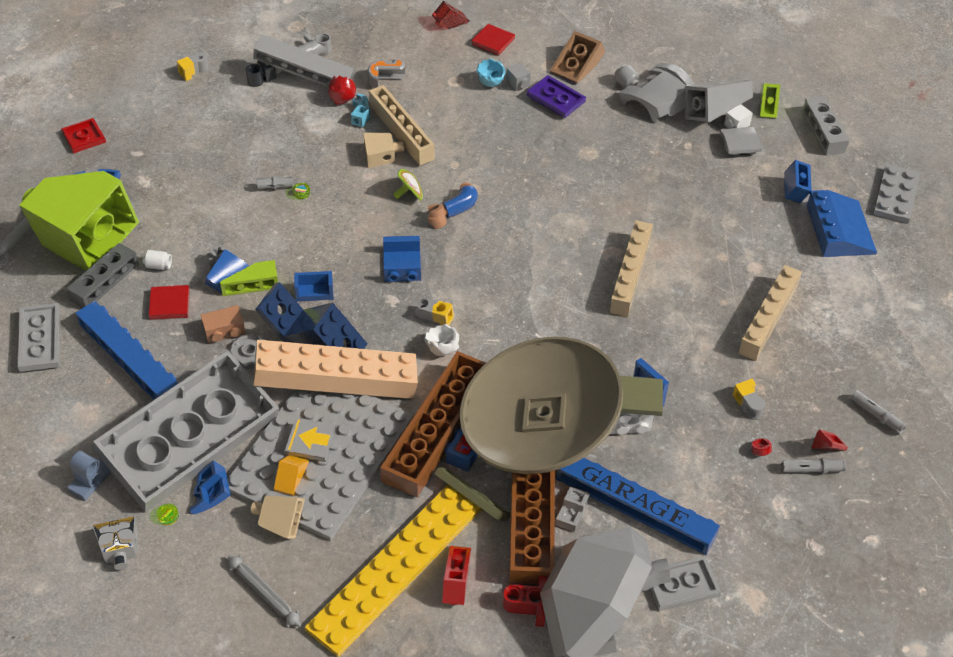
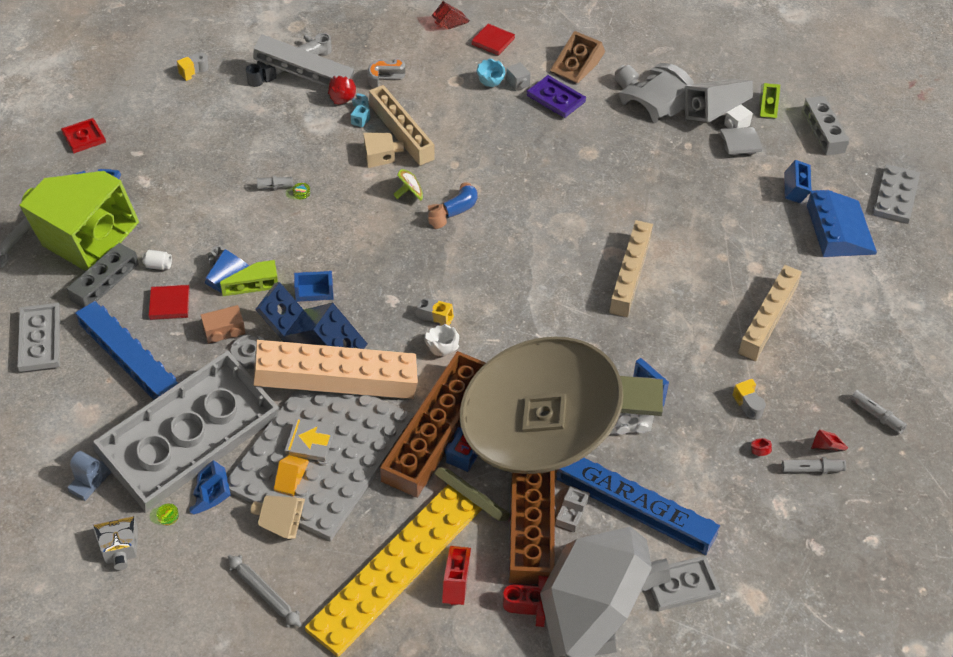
blue panel [383,236,421,282] -> none

